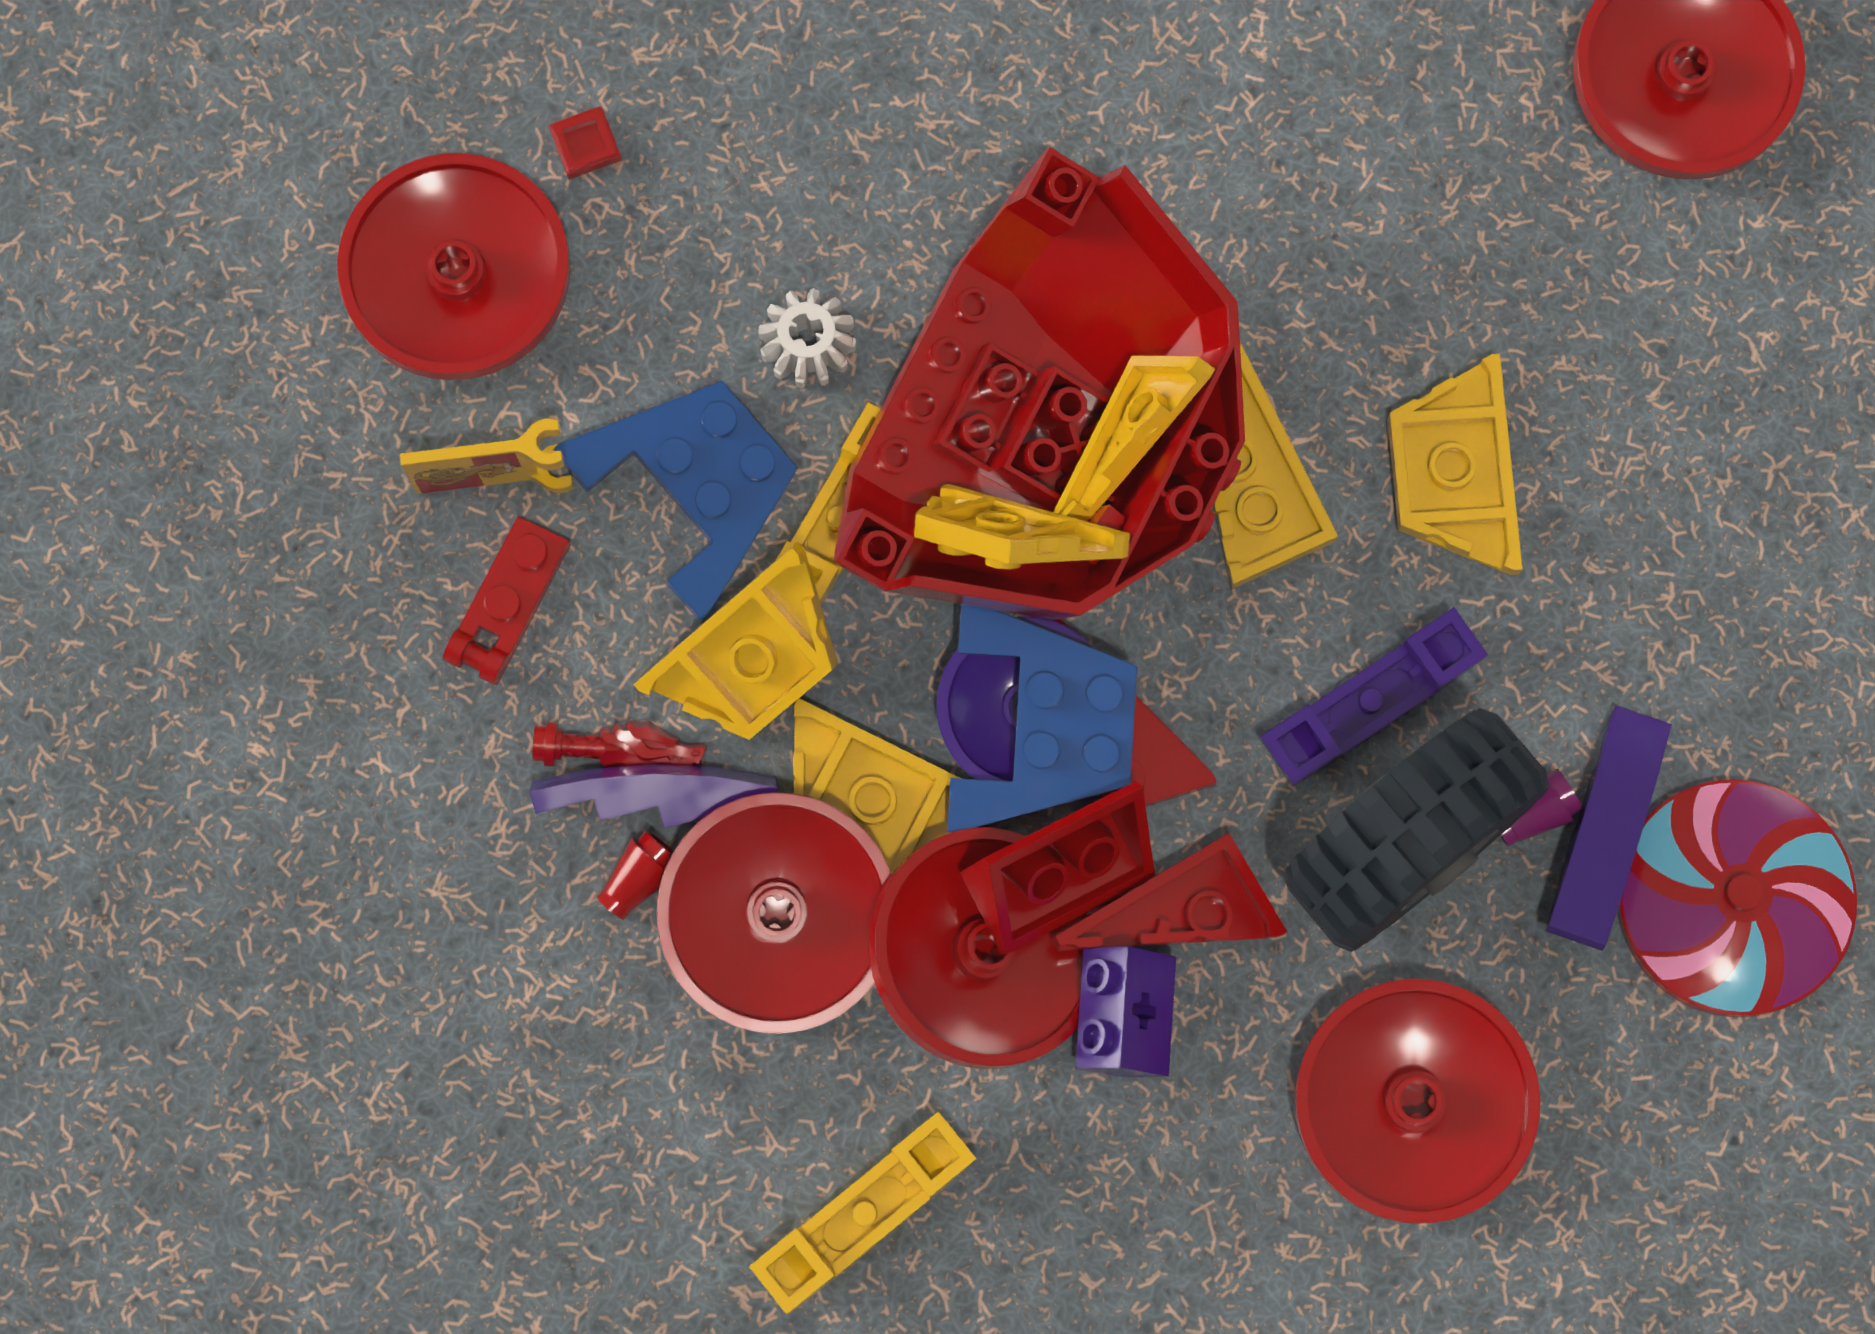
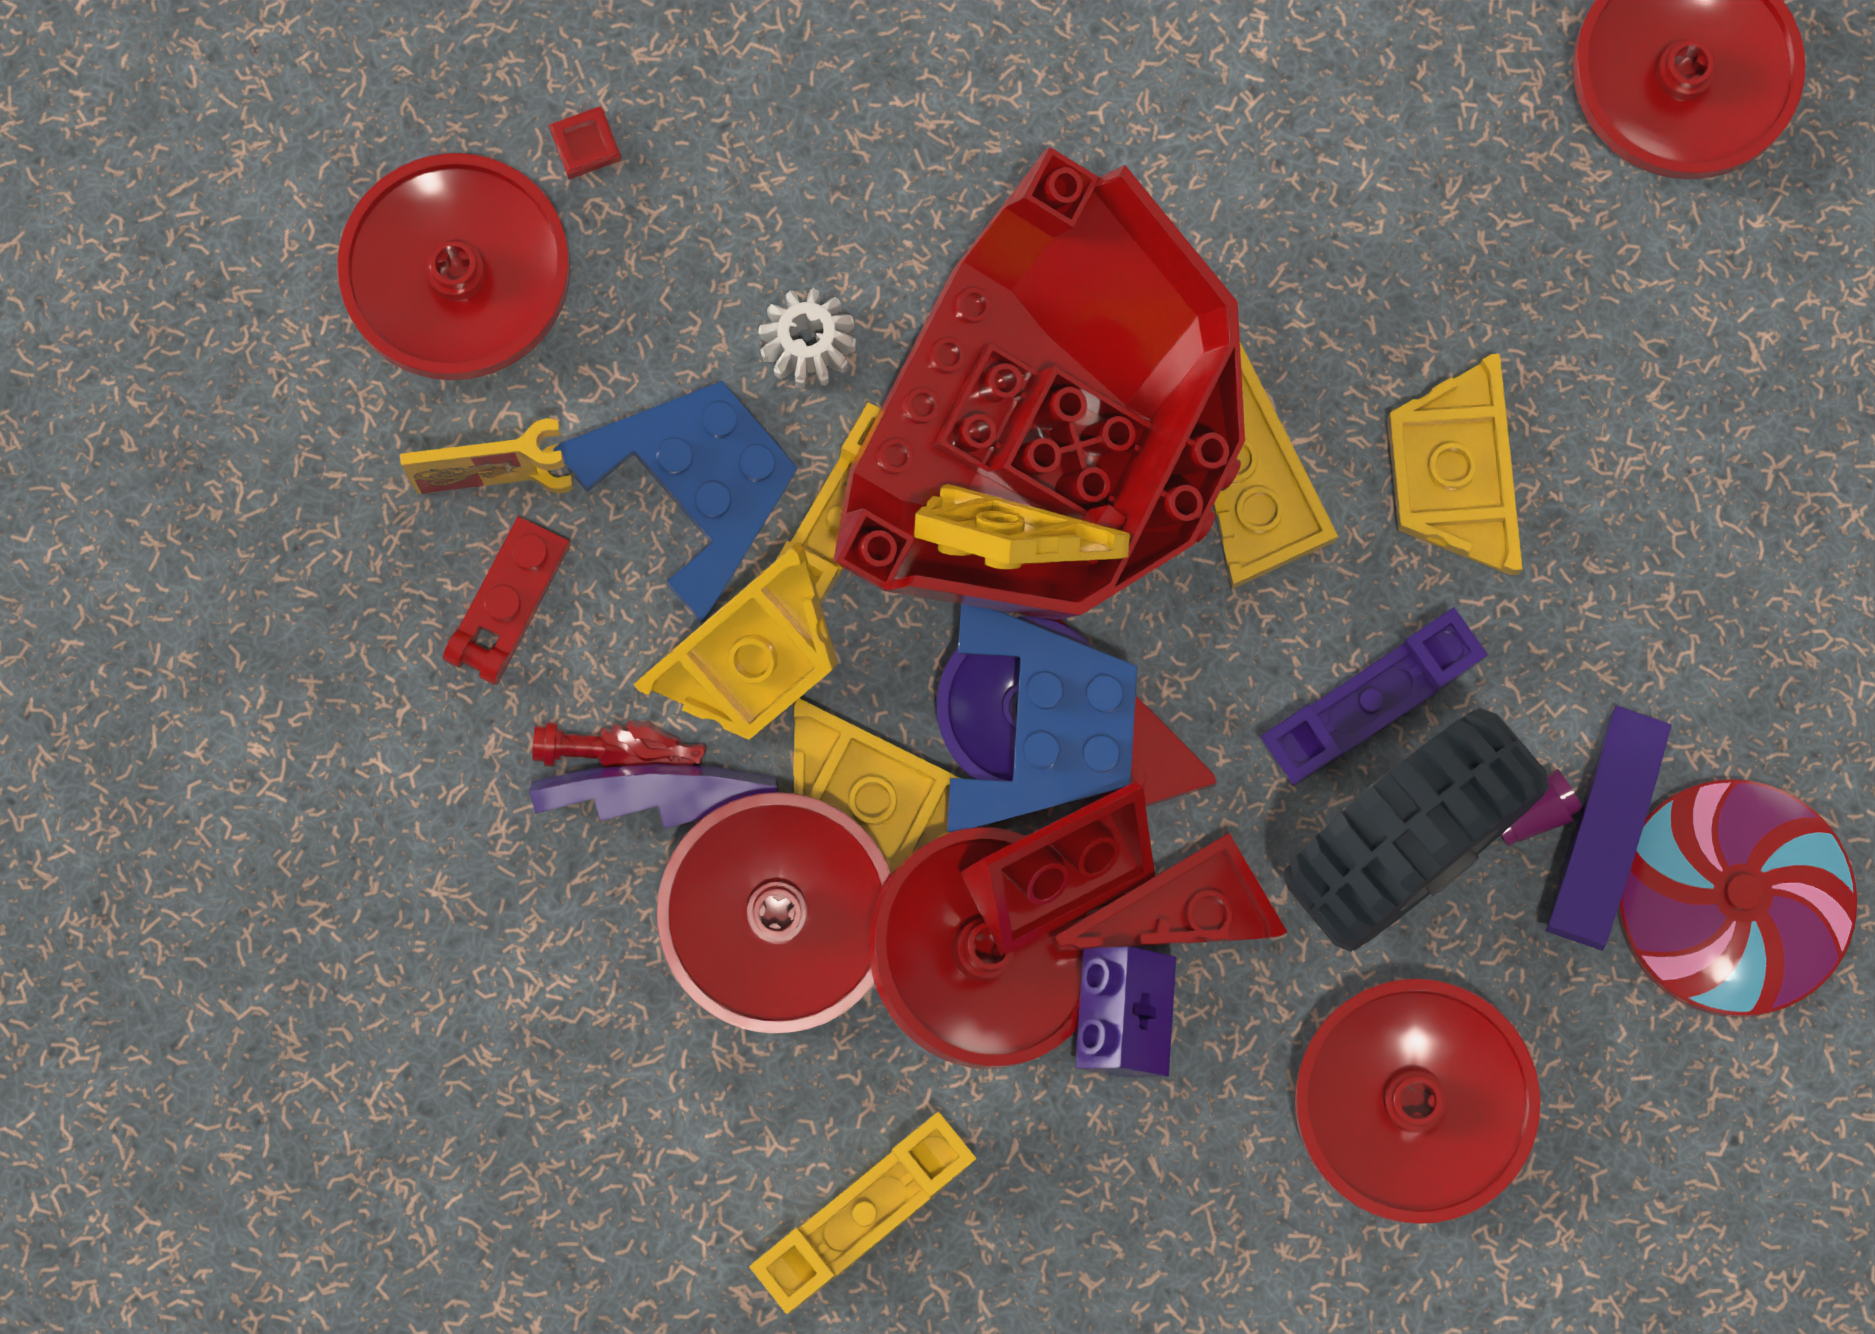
red cone [597,830,673,920] -> none
yellow wing [1053,356,1215,522] -> none

